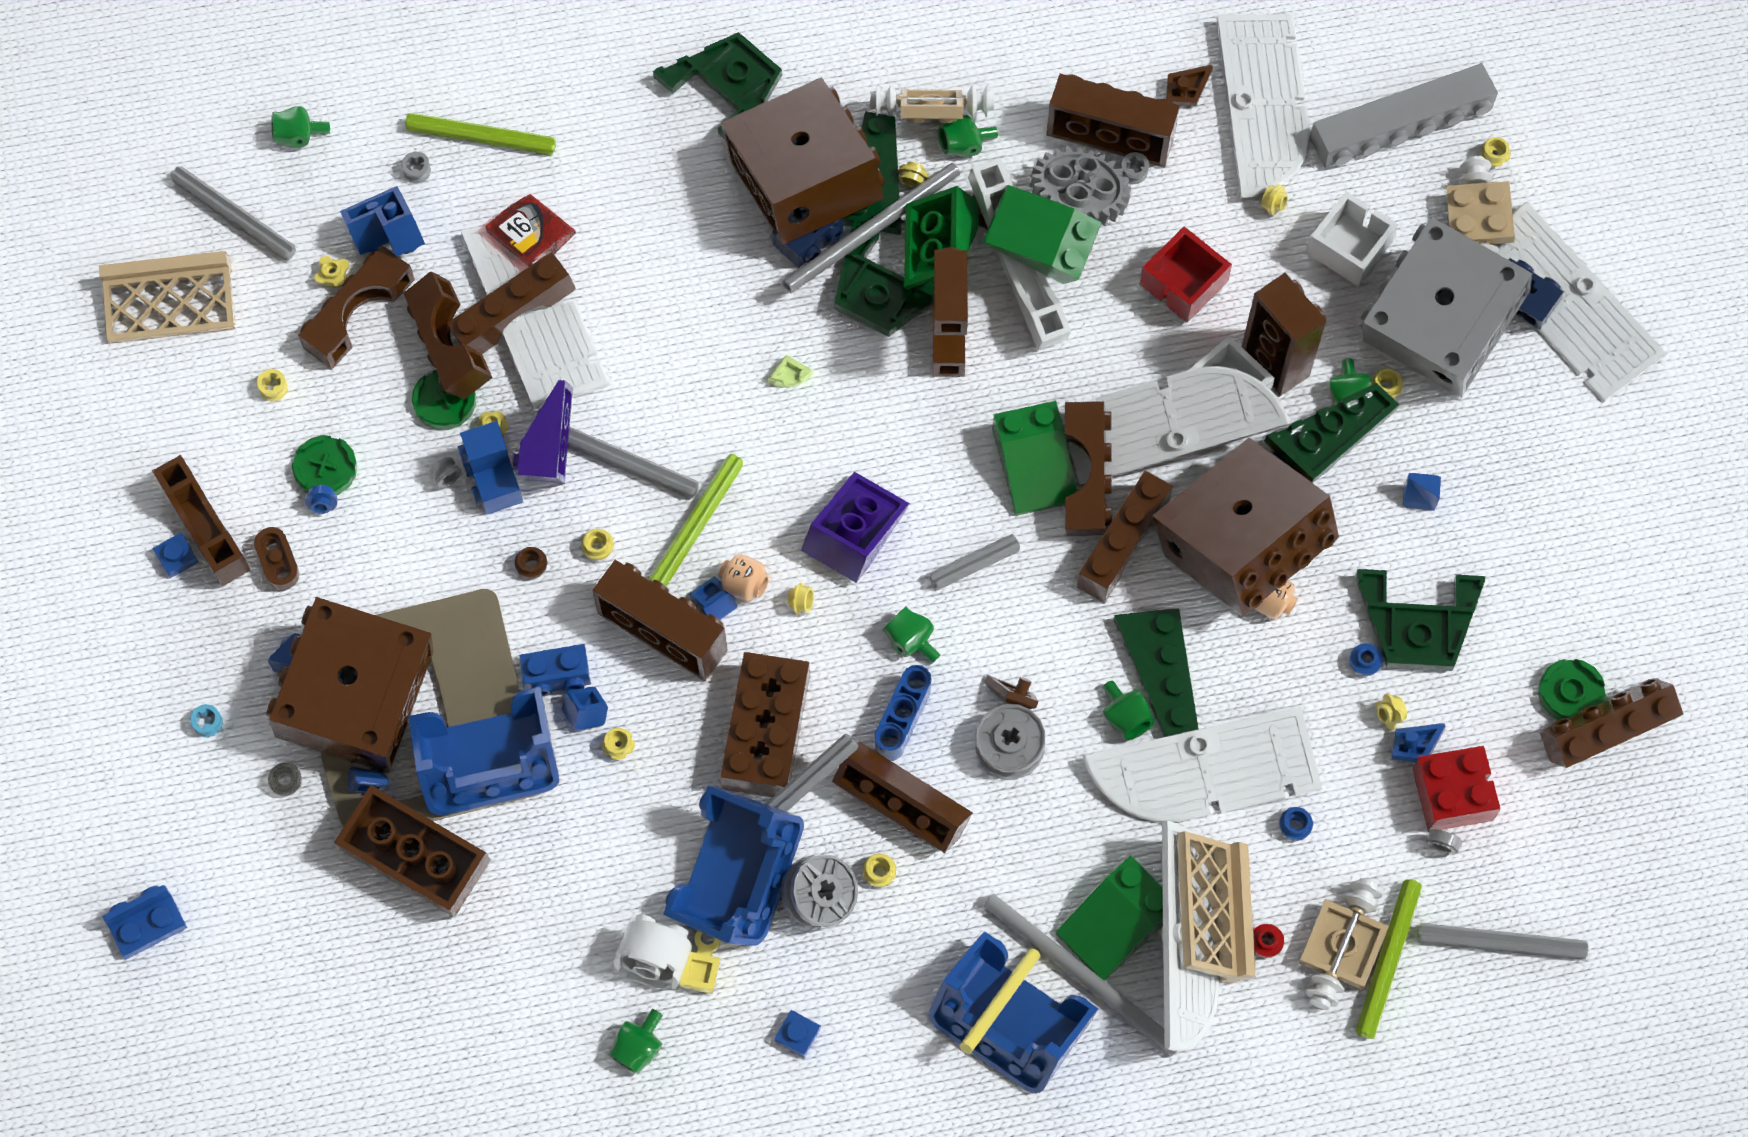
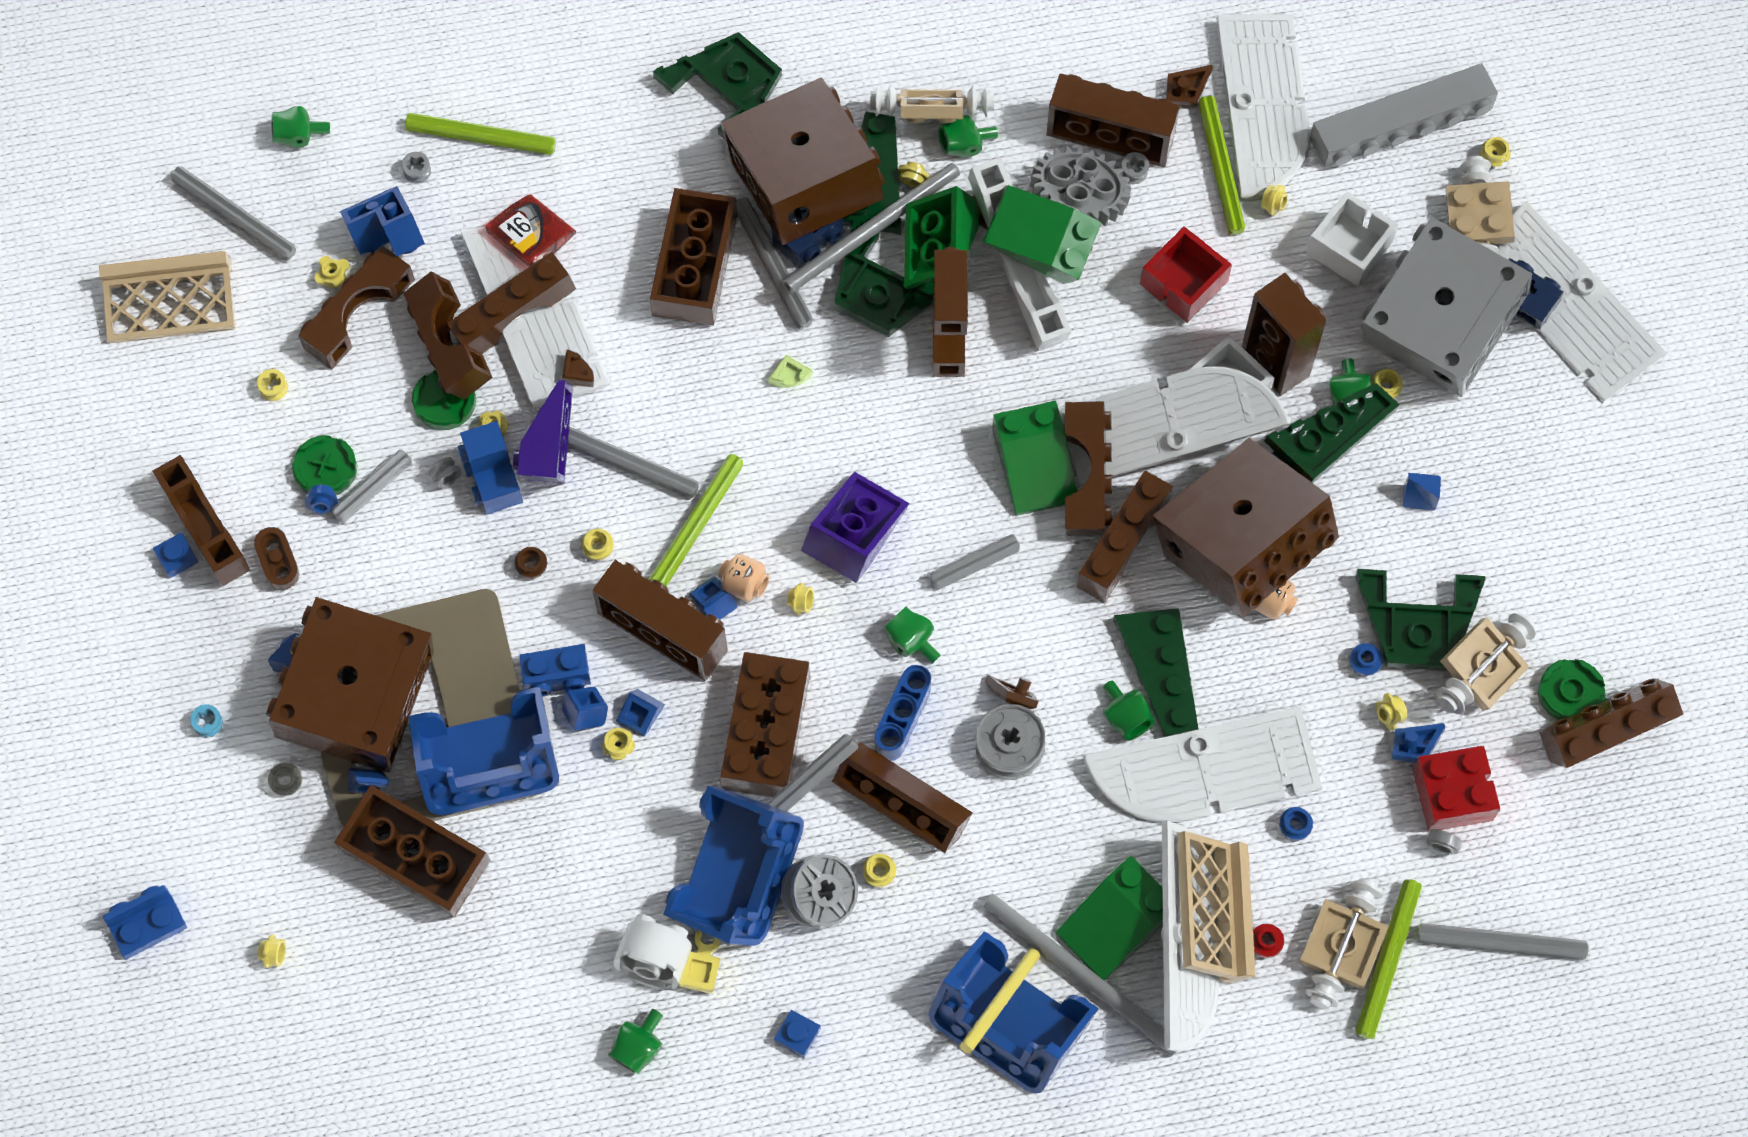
none -> light yellow plate [258,934,286,968]
none -> light grey axle [331,449,412,523]
none -> reddish brown tile [562,349,594,387]
none -> blue slope [616,689,665,737]
none -> reddish brown brick [650,188,738,326]
none -> light grey axle [736,196,813,329]
none -> lime axle [1198,95,1245,235]
none -> tan plate [1437,613,1536,714]

